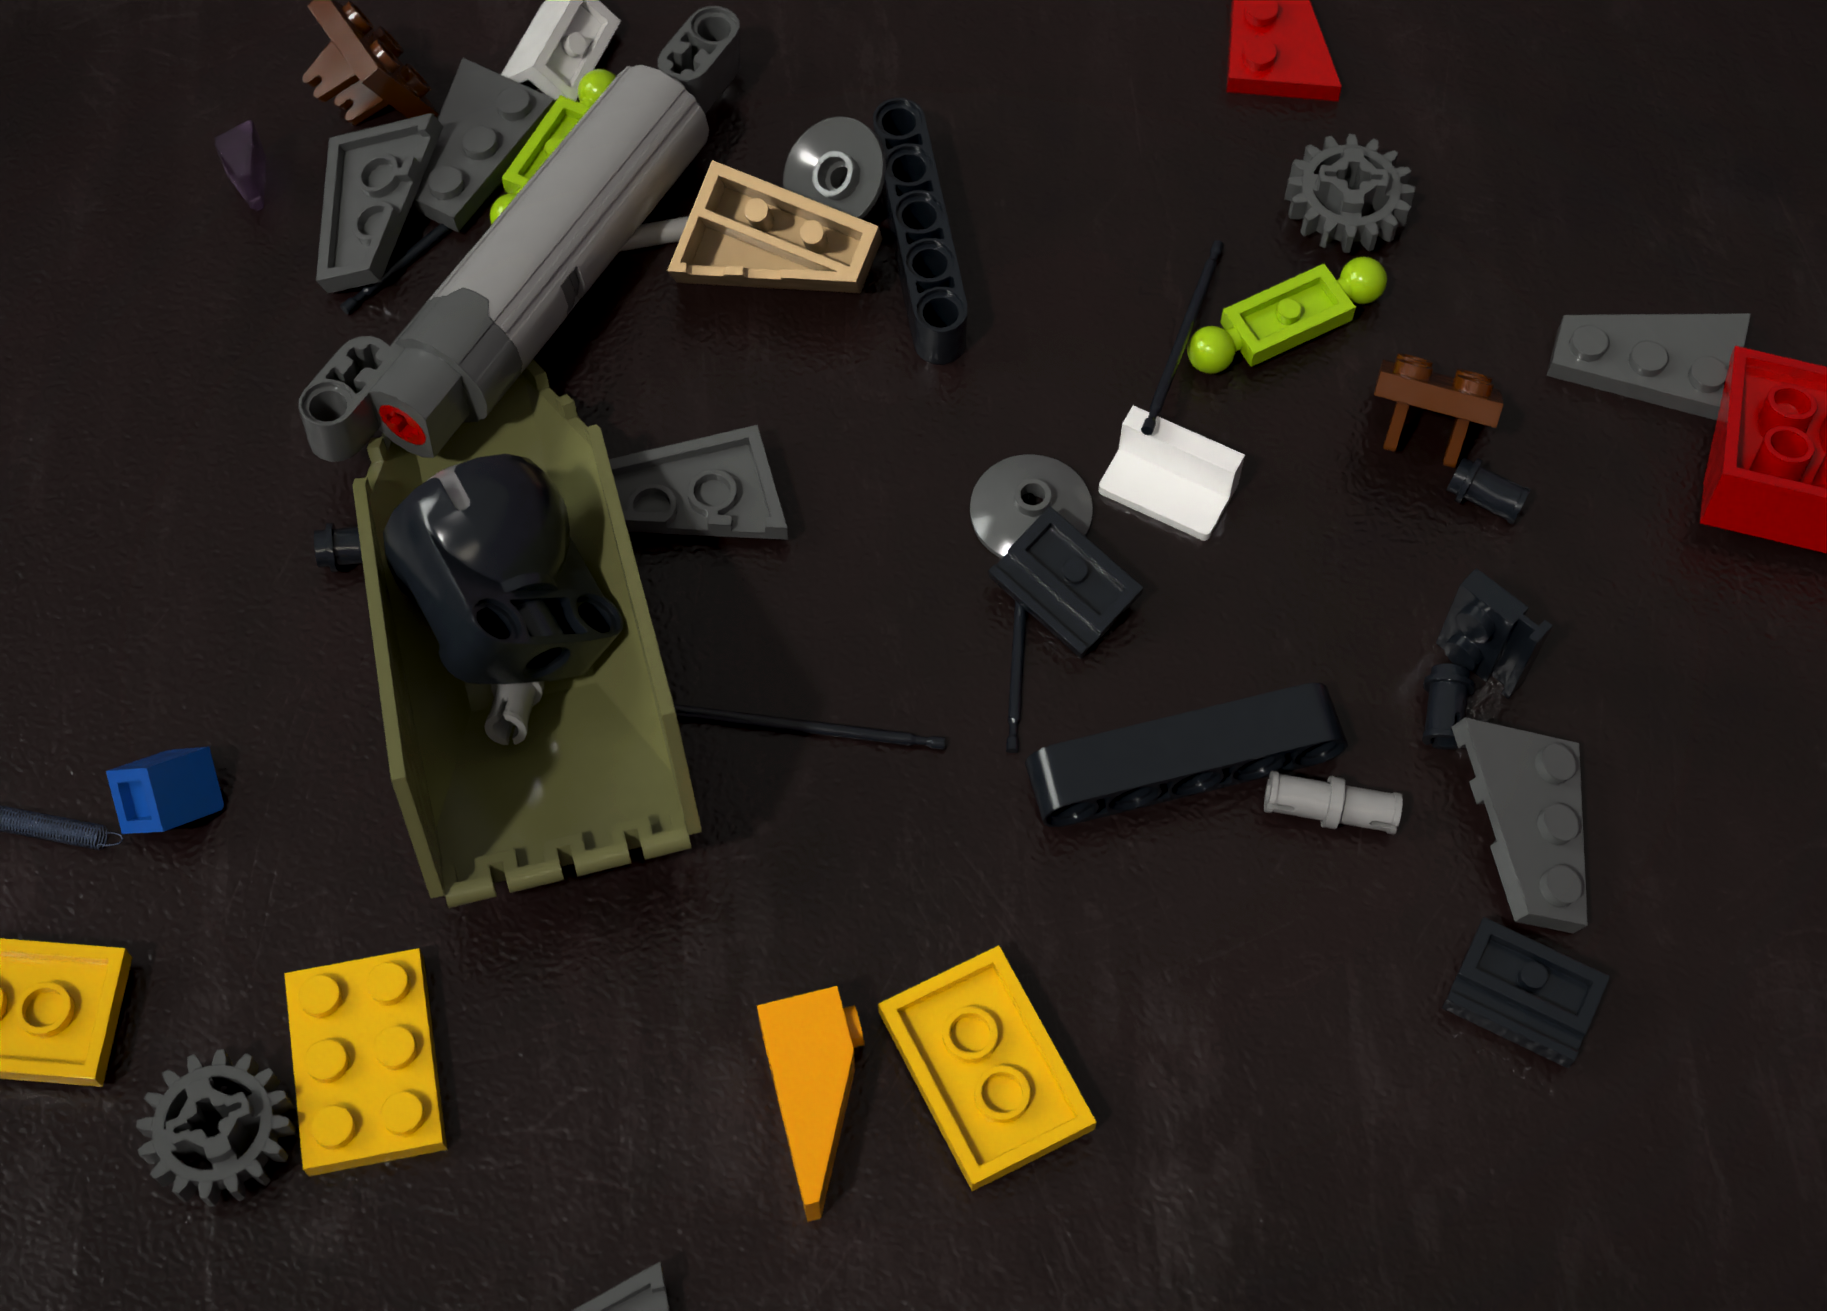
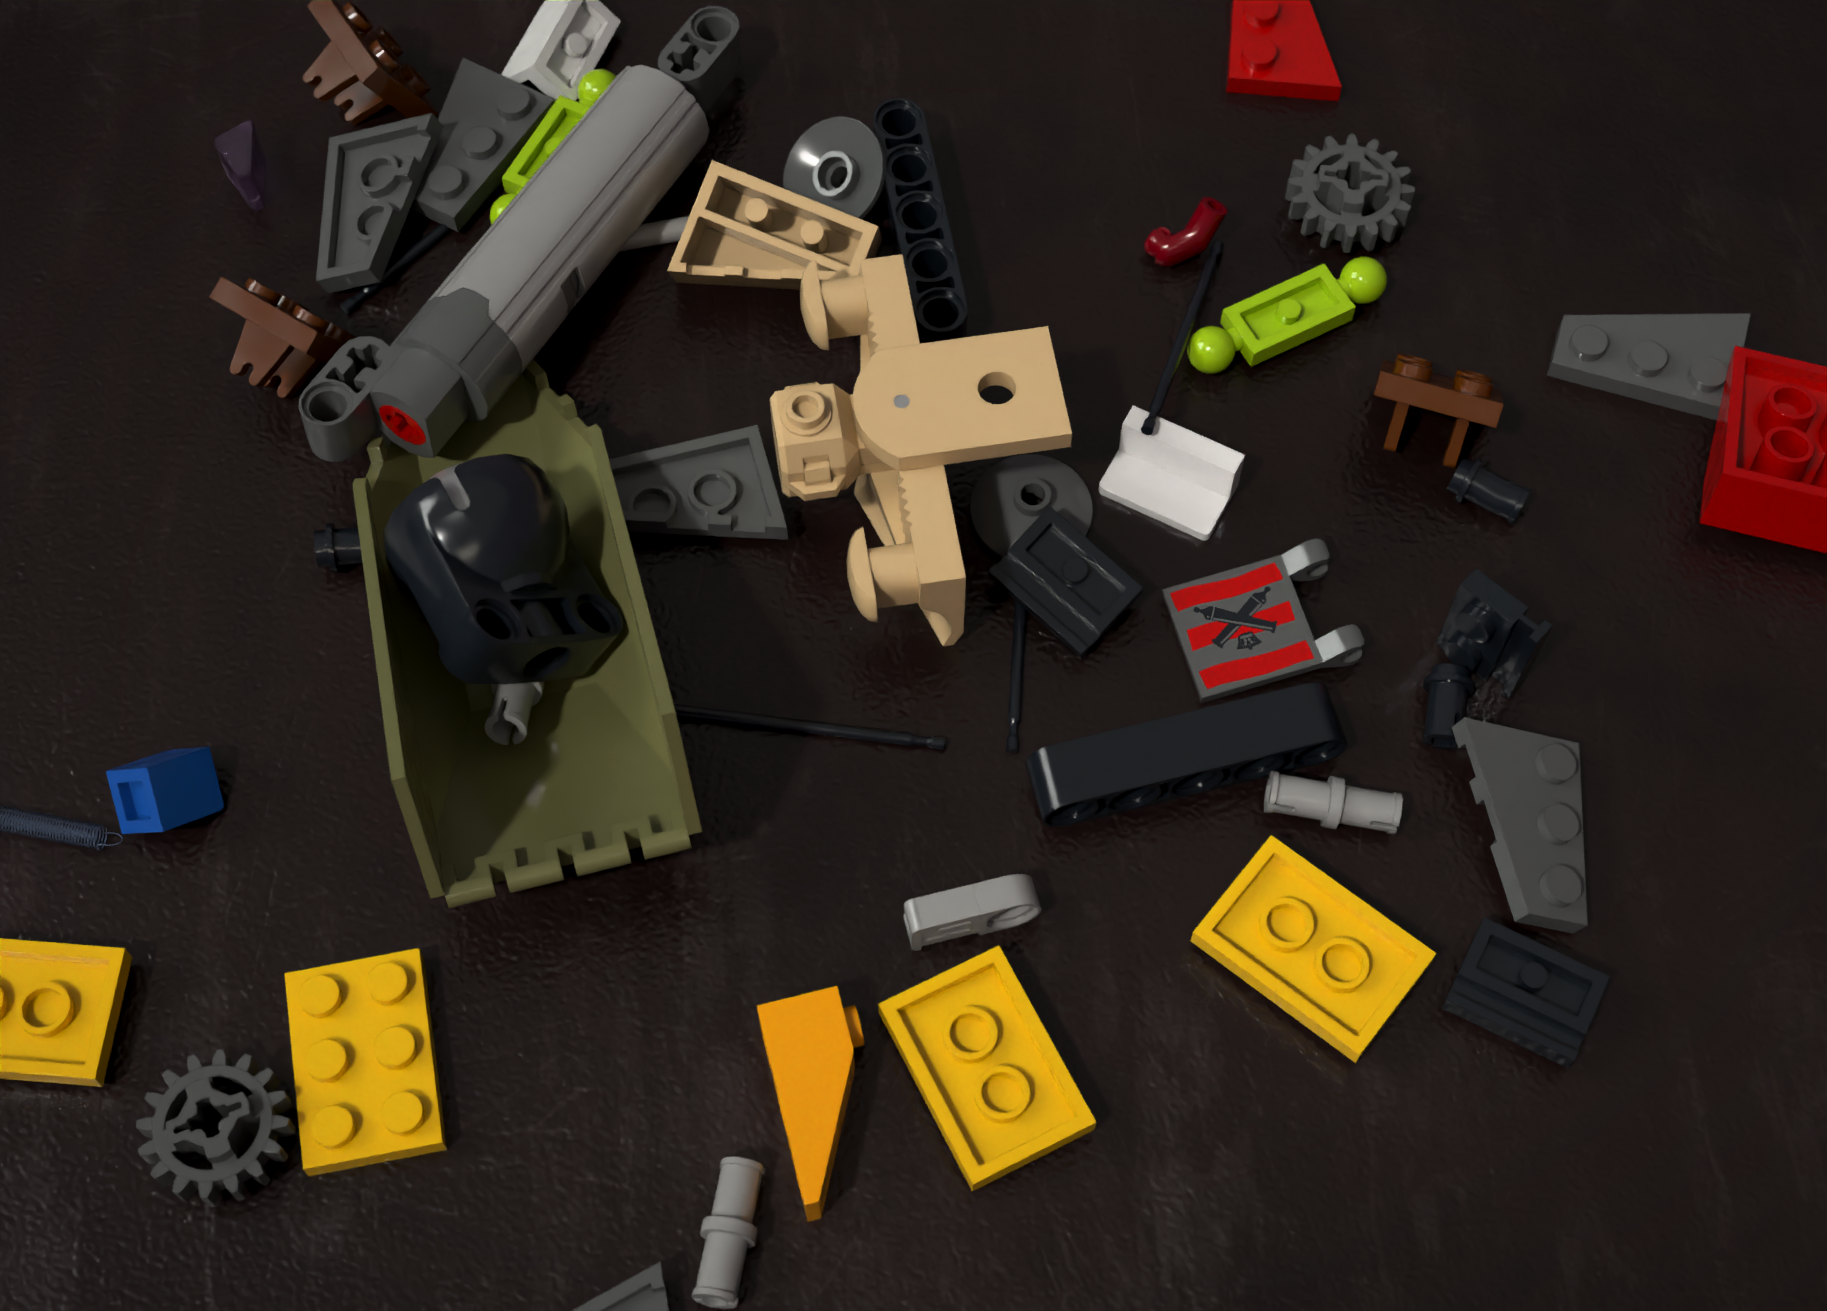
none -> reddish brown plate [209,276,356,400]
none -> light grey pin [692,1157,765,1309]
none -> tan piece [769,254,1072,646]
none -> light grey piece [903,874,1041,951]
none -> dark red arm [1144,197,1228,268]
none -> dark grey flag [1162,538,1364,703]
none -> yellow plate [1190,835,1437,1063]

